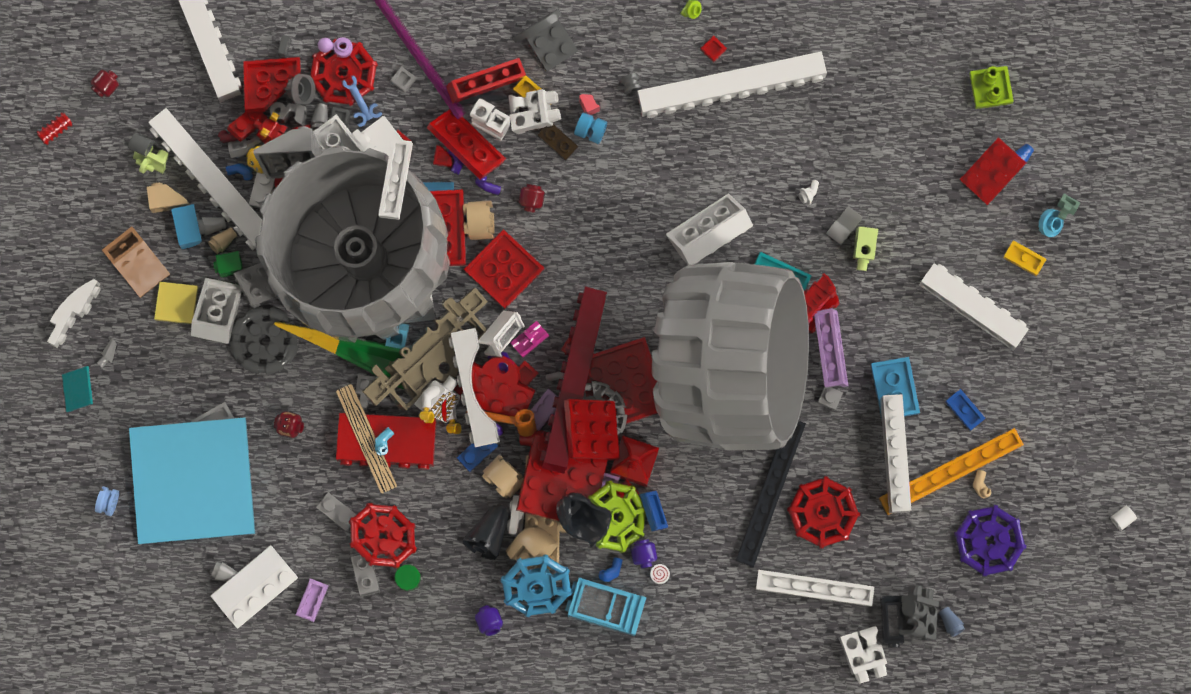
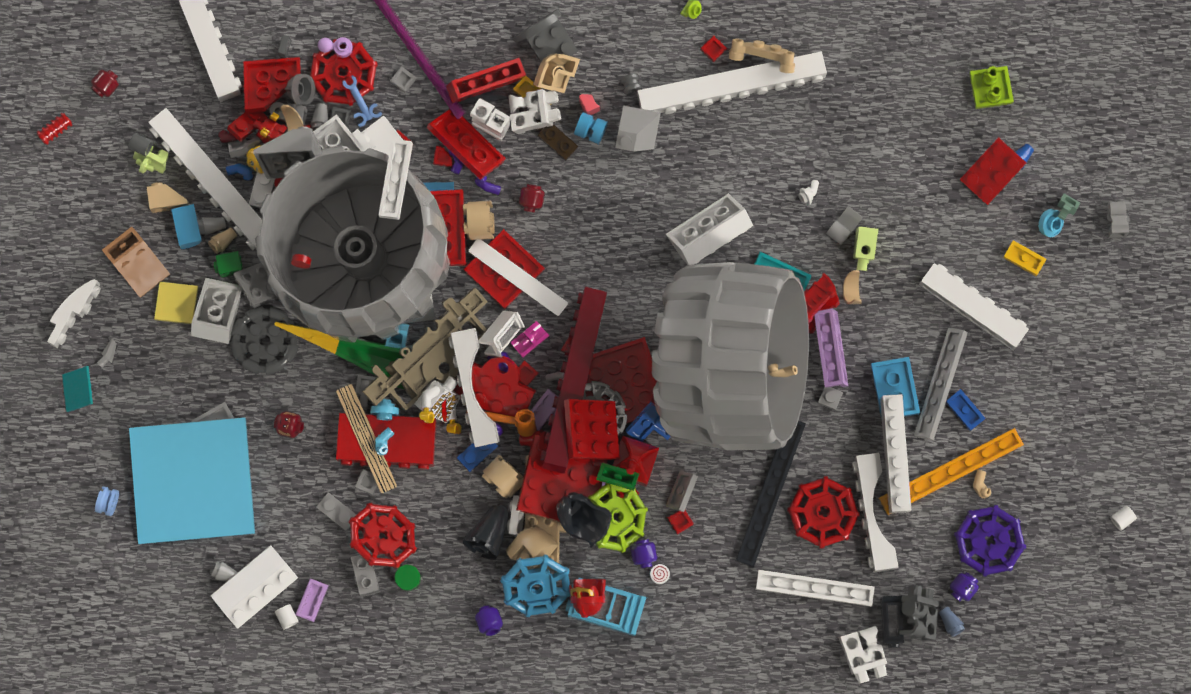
blue arm [599,557,623,582] -> none
blue tile [640,491,668,531] -> none
none -> white beam [275,604,299,630]
none -> tan helmet [280,105,304,131]
none -> red tile [291,254,312,269]
none -> light grey plate [355,469,378,495]
none -> medium azure plate [370,399,399,420]
none -> white sticker [469,240,568,316]
none -> tan brick [533,54,580,93]
none -> red helmet [569,579,606,618]
none -> green slope [596,463,639,491]
none -> light grey slope [615,106,661,151]
none -> blue plate [625,402,671,442]
none -> light grey plate [666,471,698,512]
none -> red tile [667,510,694,535]
none -> tan plate [729,39,795,73]
none -> tan arm [768,363,798,378]
none -> tan helmet [843,270,862,304]
none -> white arch [852,453,898,573]
none -> light grey plate [914,328,968,440]
none -> dark purple head [950,572,979,602]
none -> light grey leg [1107,201,1129,238]

